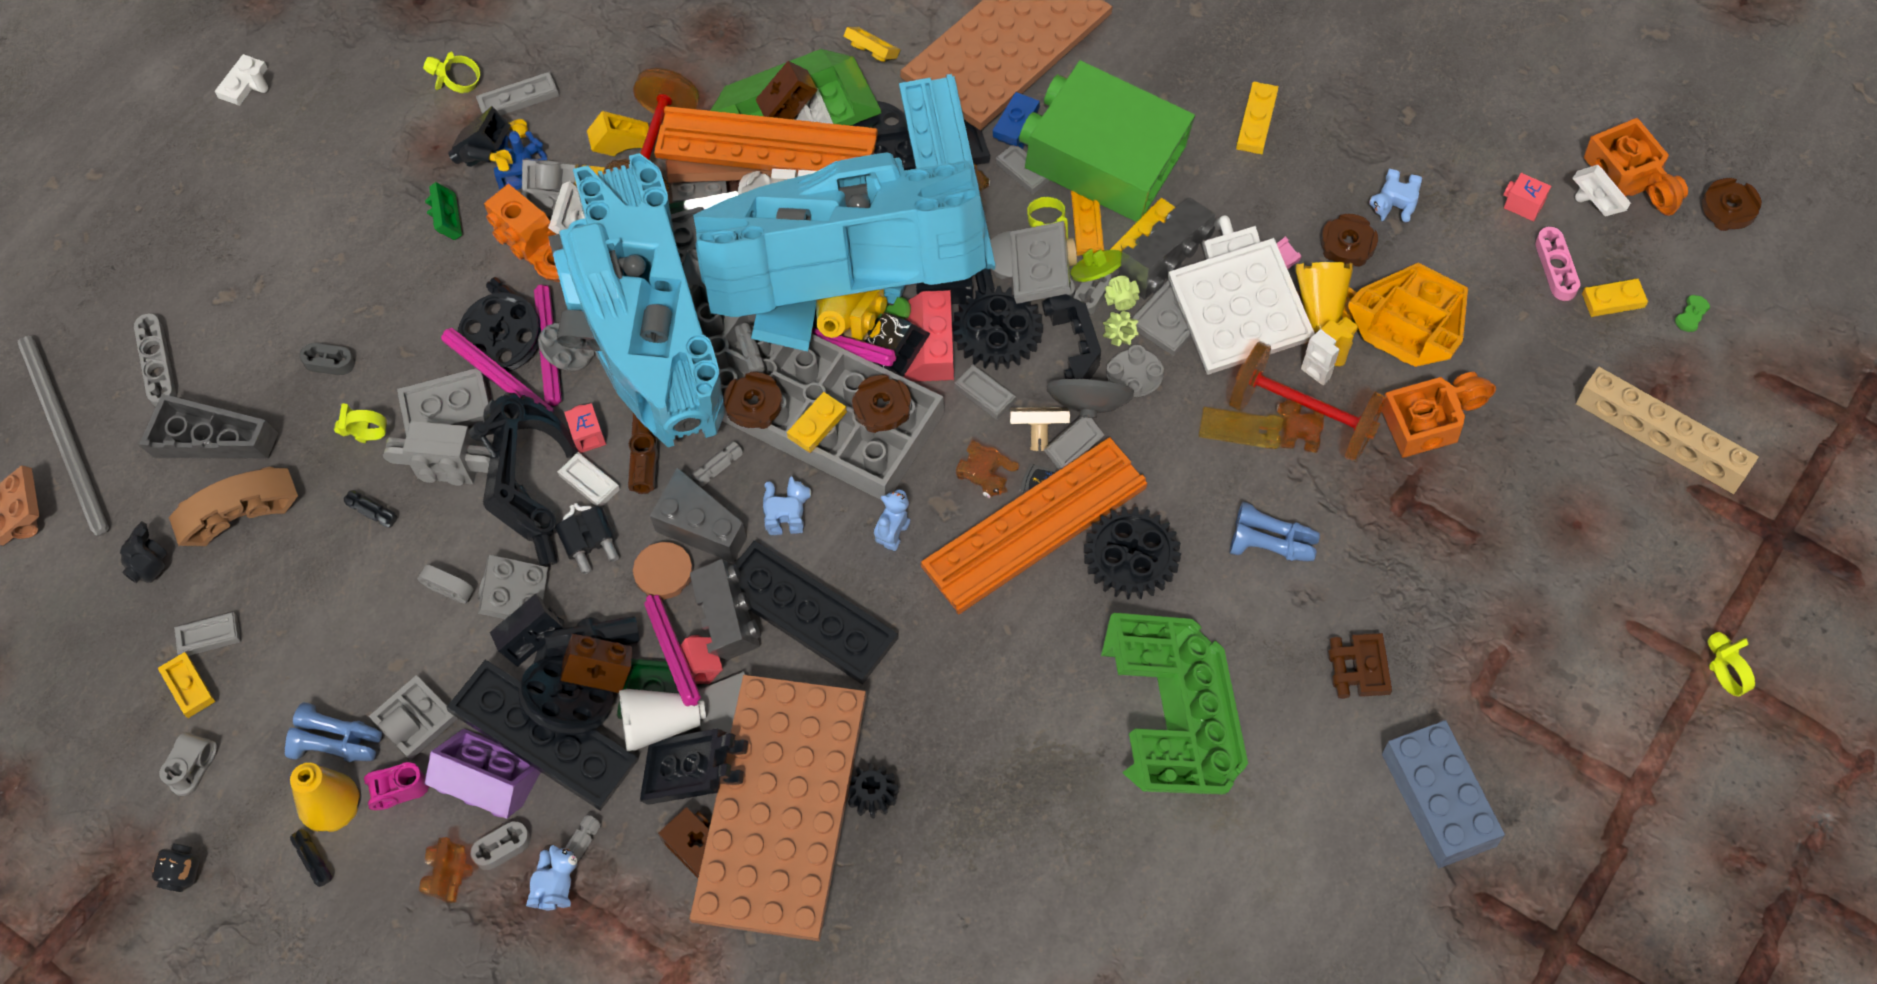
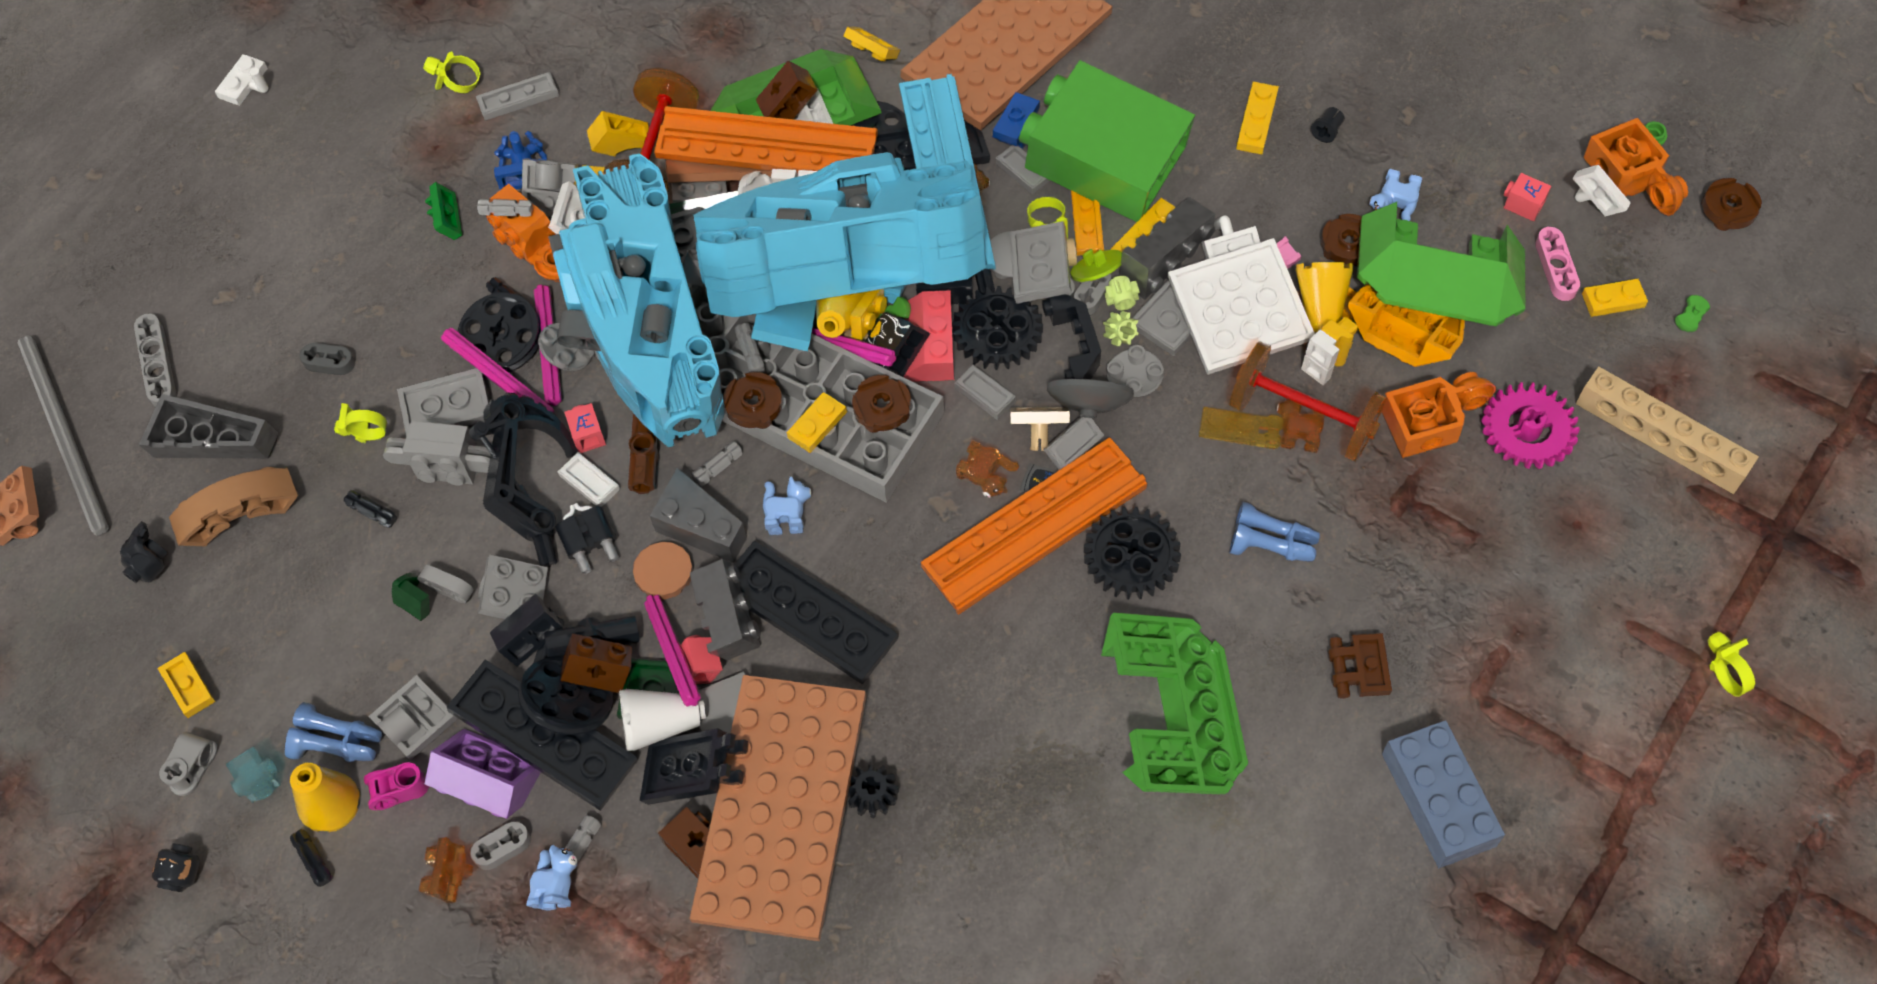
light grey tile [174,612,241,656] -> none
black torso [448,106,528,171] -> none
light blue animal [874,490,910,551] -> none
none -> clear light blue brick [226,746,280,803]
none -> dark green tile [392,573,429,621]
none -> light grey axle [477,199,533,217]
none -> black bush [1311,107,1345,143]
none -> bright green slope [1357,202,1526,327]
none -> dark pink gear [1481,382,1580,469]
none -> bright green plate [1644,121,1667,146]

